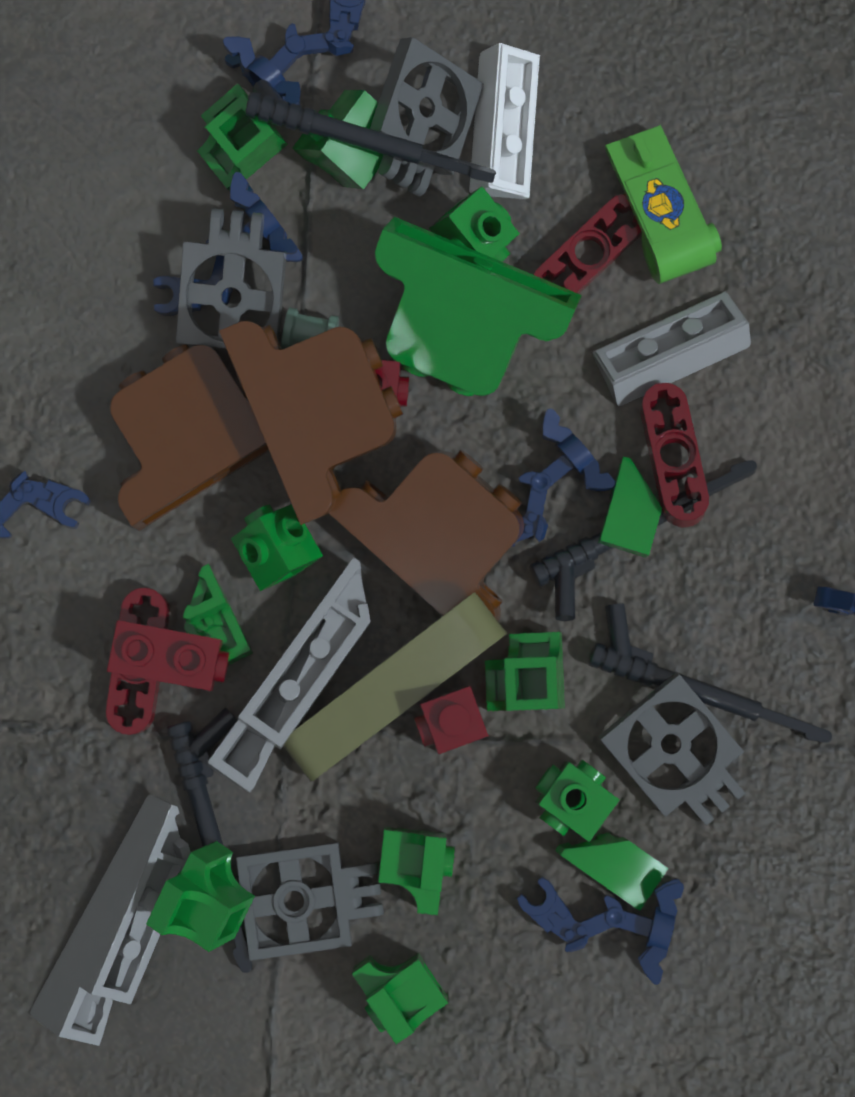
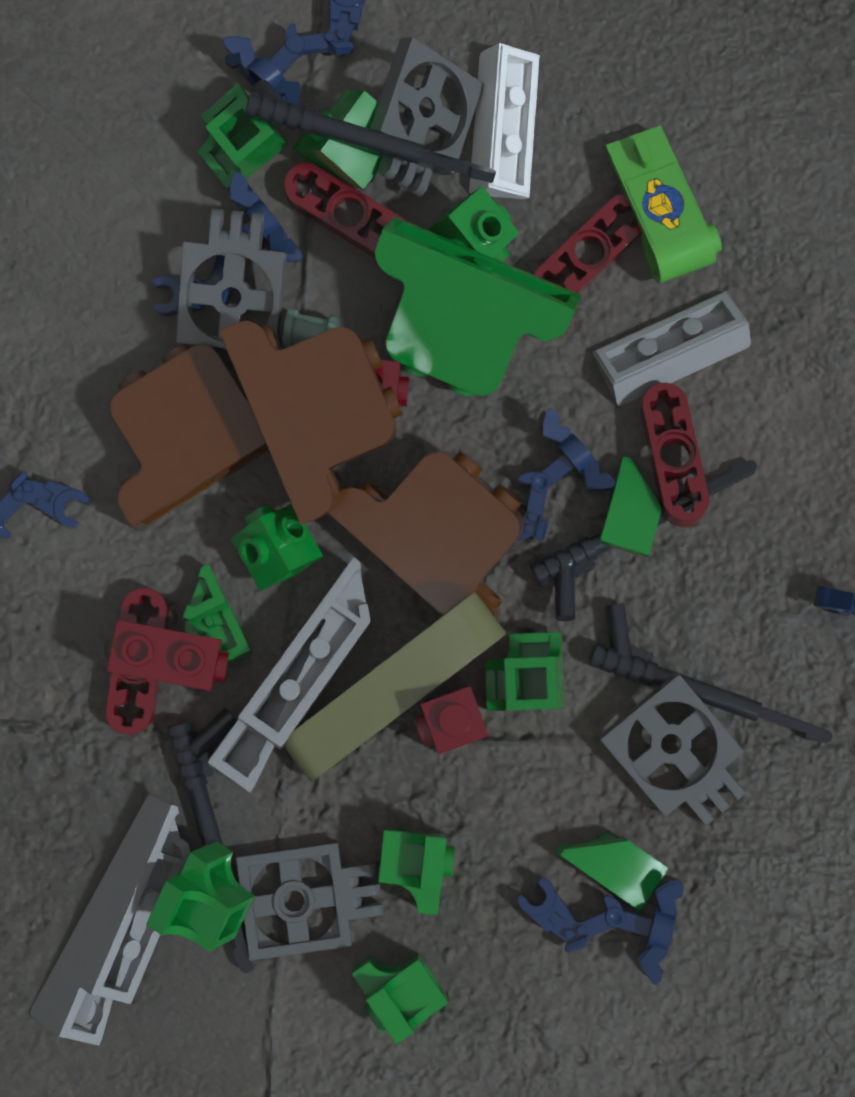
green brick [535,759,620,842] -> none
none -> dark red beam [284,163,407,259]

